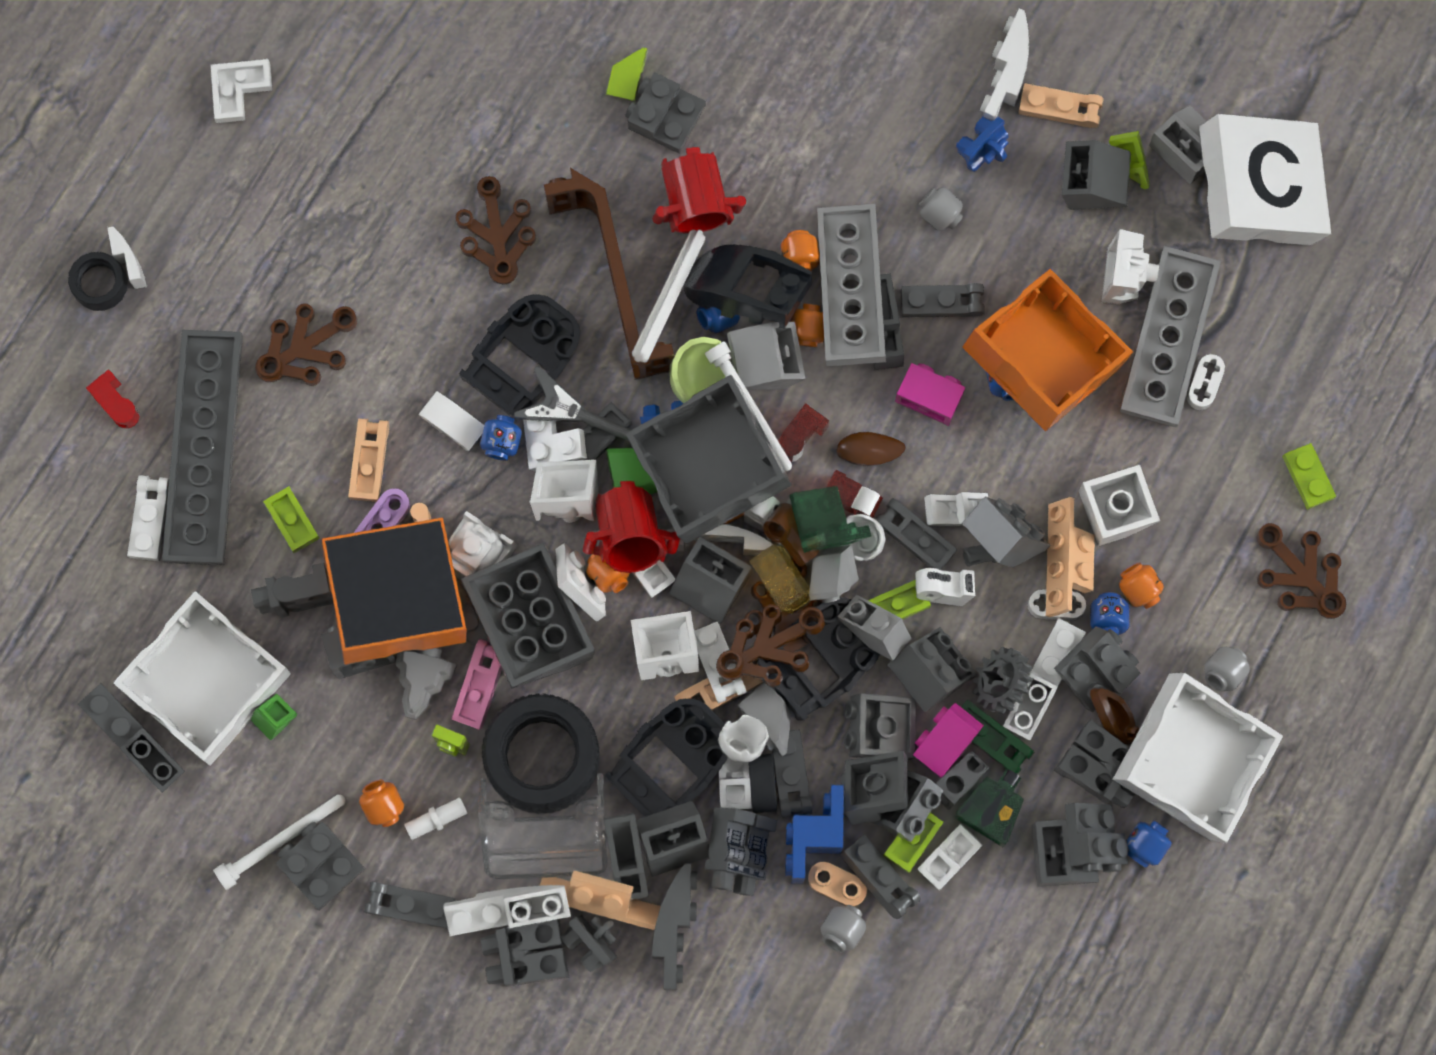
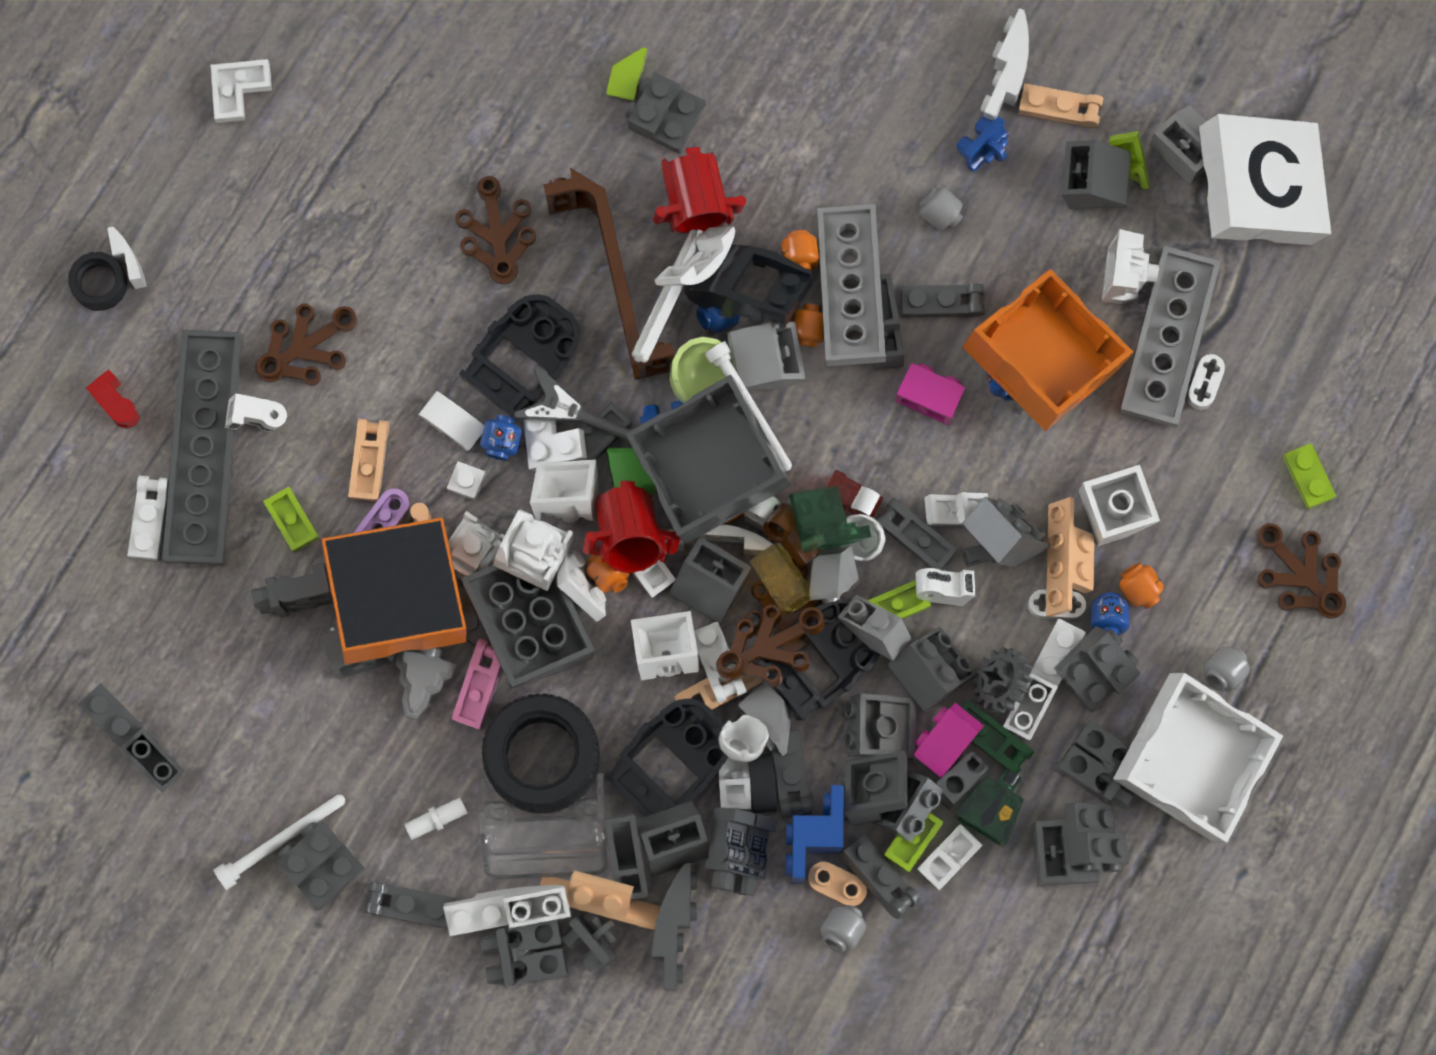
white tile [113,591,291,766] -> none
bright green slope [251,693,297,740] -> none
orange head [359,779,404,827] -> none
lime plate [432,724,470,757] -> none
clear red leg [778,403,829,462] -> none
reddish brown arm [836,432,906,466] -> none
reddish brown arm [1090,688,1140,744] -> none
blue head [1126,820,1172,868] -> none
none -> white leg [225,393,287,432]
none -> white plate [447,461,486,501]
none -> white brick [493,509,574,591]
none -> white slope [655,226,735,286]

